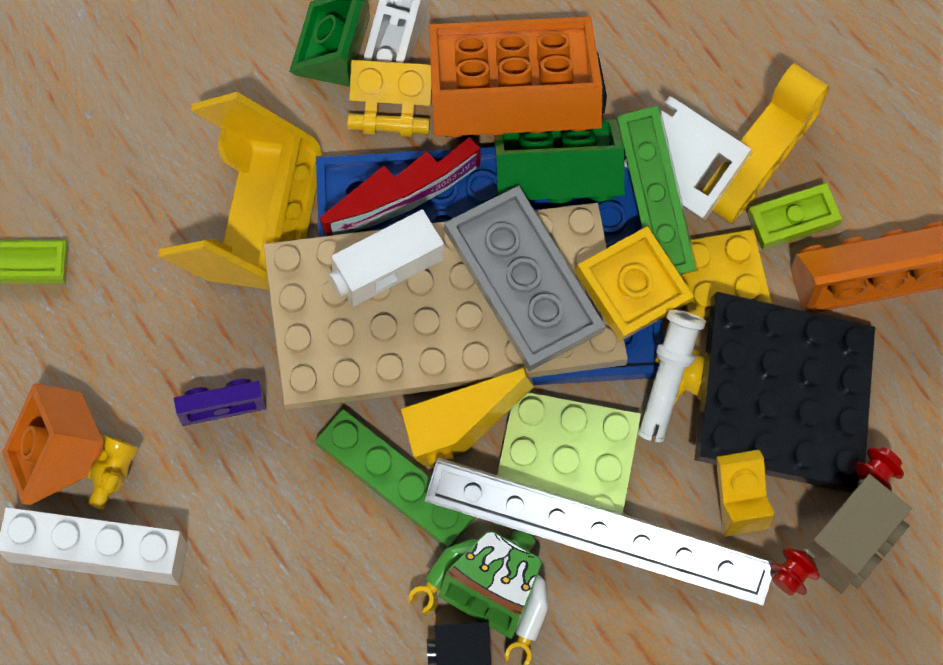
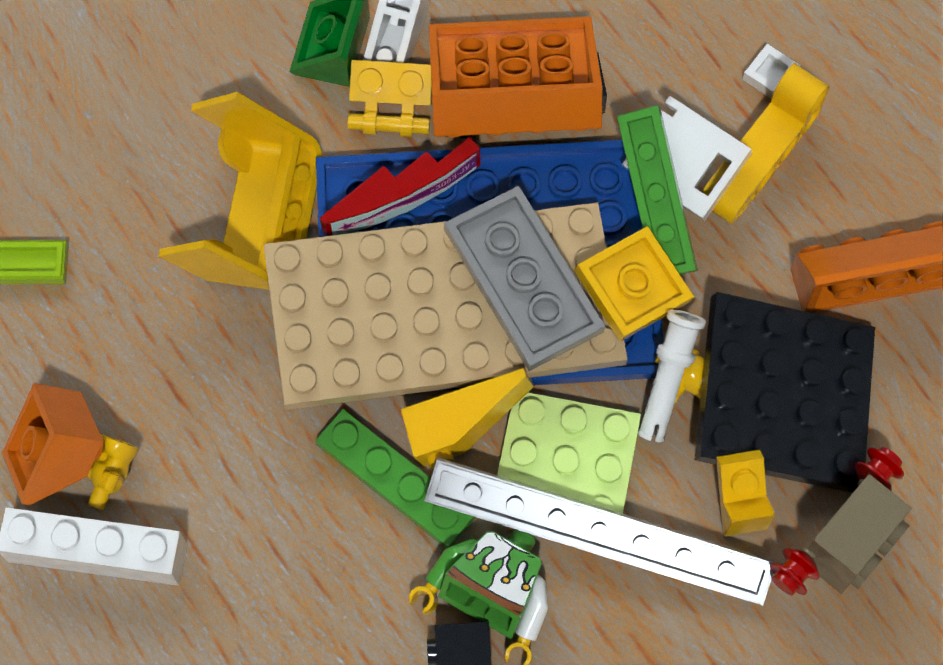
dark purple plate [174,379,266,426] -> none
white brick [328,209,444,307] -> none
green slope [494,119,625,203] -> none
yellow plate [680,229,772,323] -> none
lime plate [748,183,842,250] -> none
none -> white tile [742,44,801,99]

